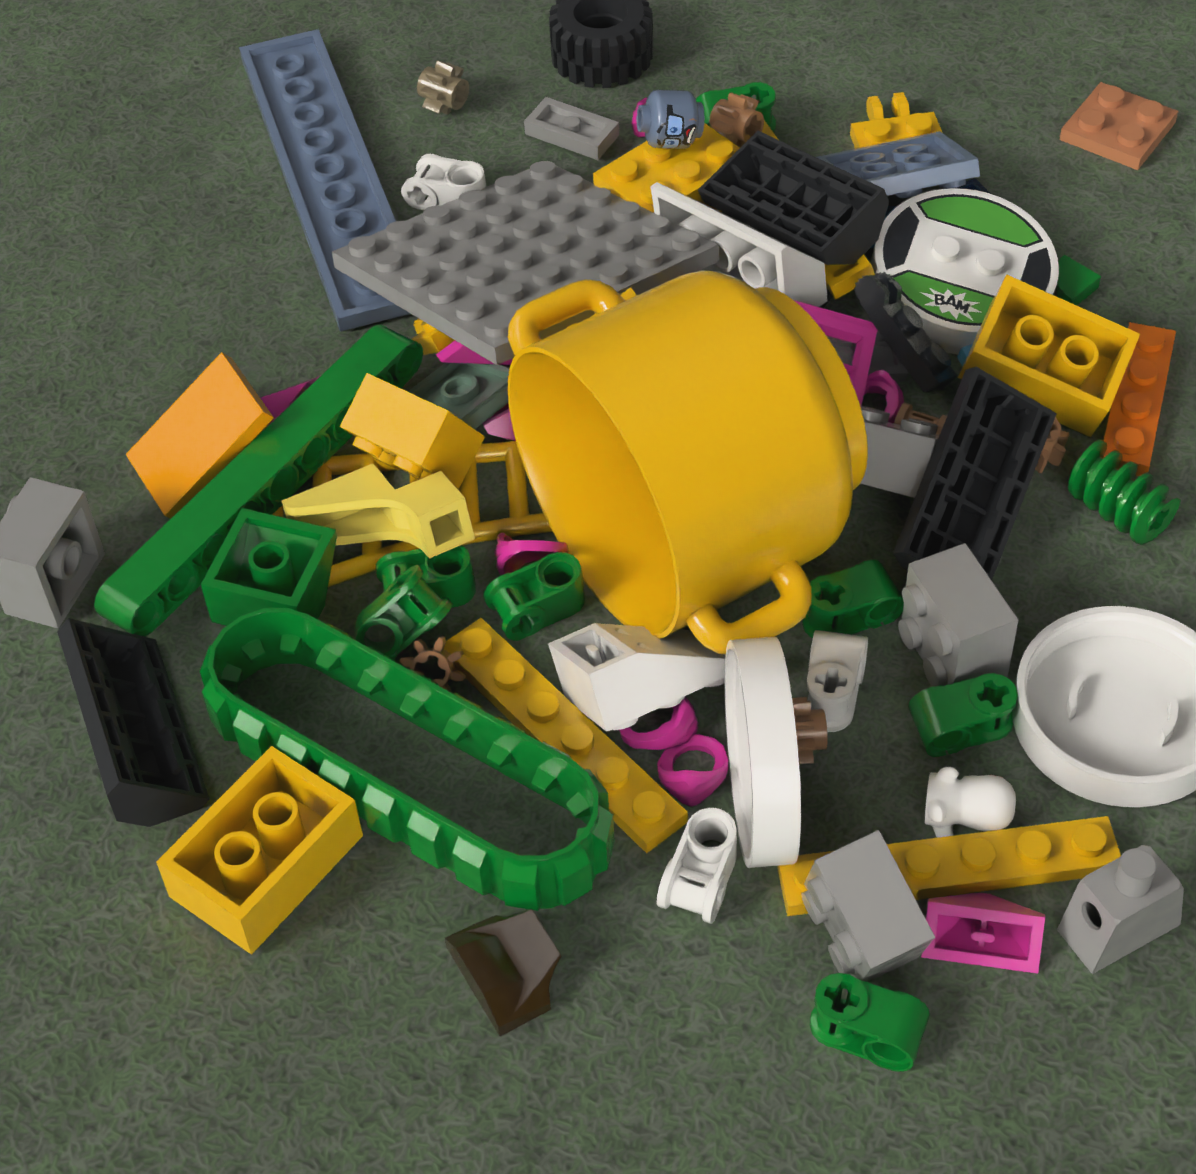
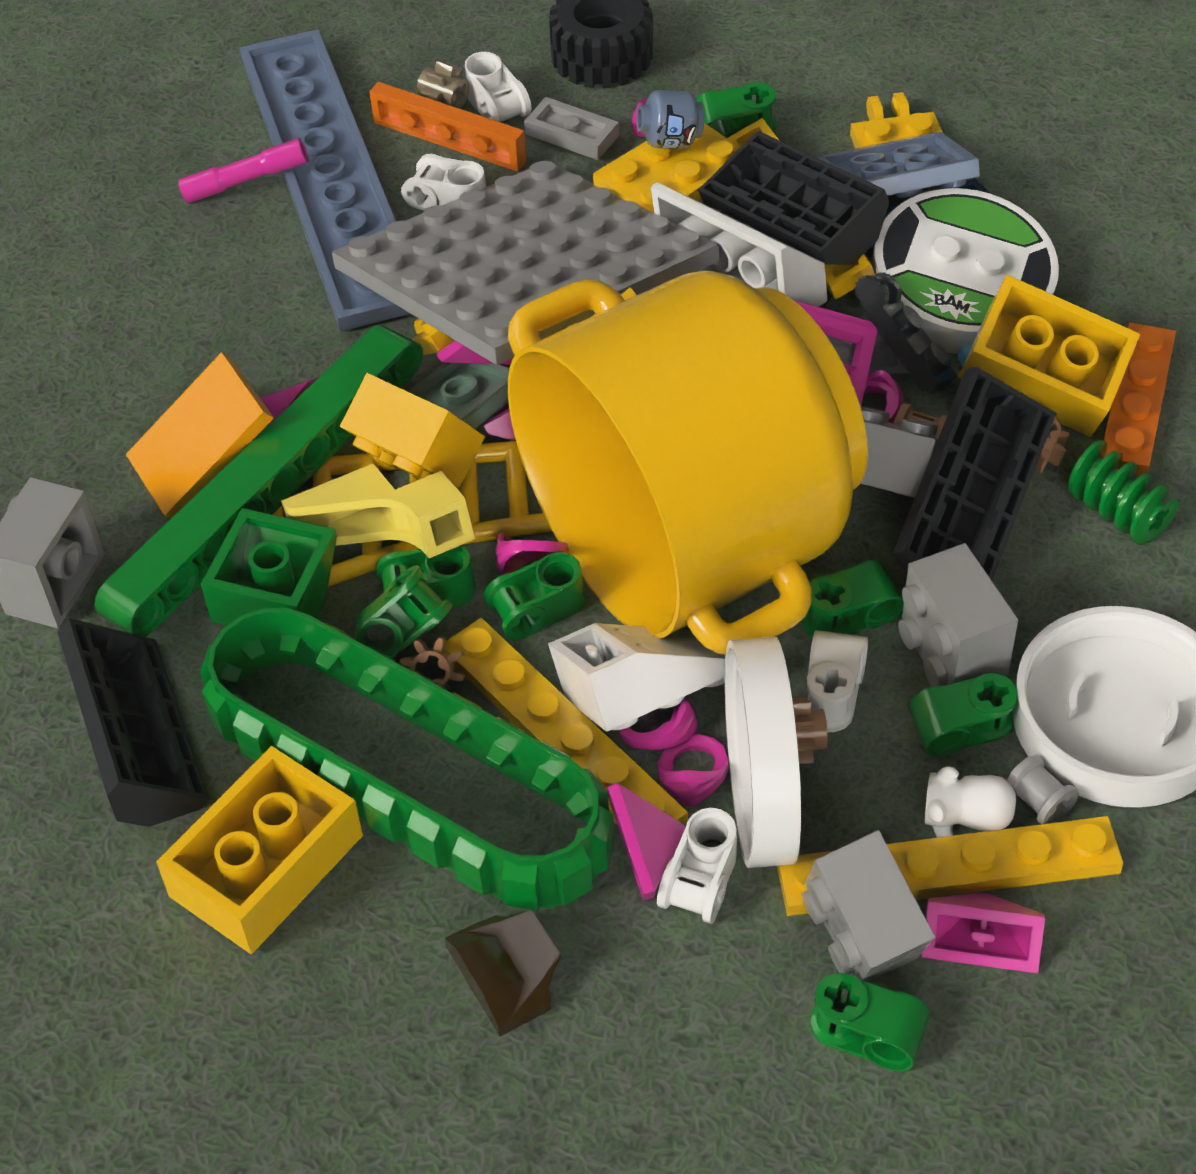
medium nougat gear [710,93,764,148] -> none
green tile [1056,254,1101,305] -> none
light grey torso [1057,845,1184,974] -> none
nougat plate [1060,82,1178,170] -> none
none -> dark pink piece [178,138,309,204]
none -> orange plate [369,82,527,172]
none -> white piece [465,52,532,122]
none -> dark pink slope [607,783,686,901]
none -> light grey bush [1006,754,1079,824]

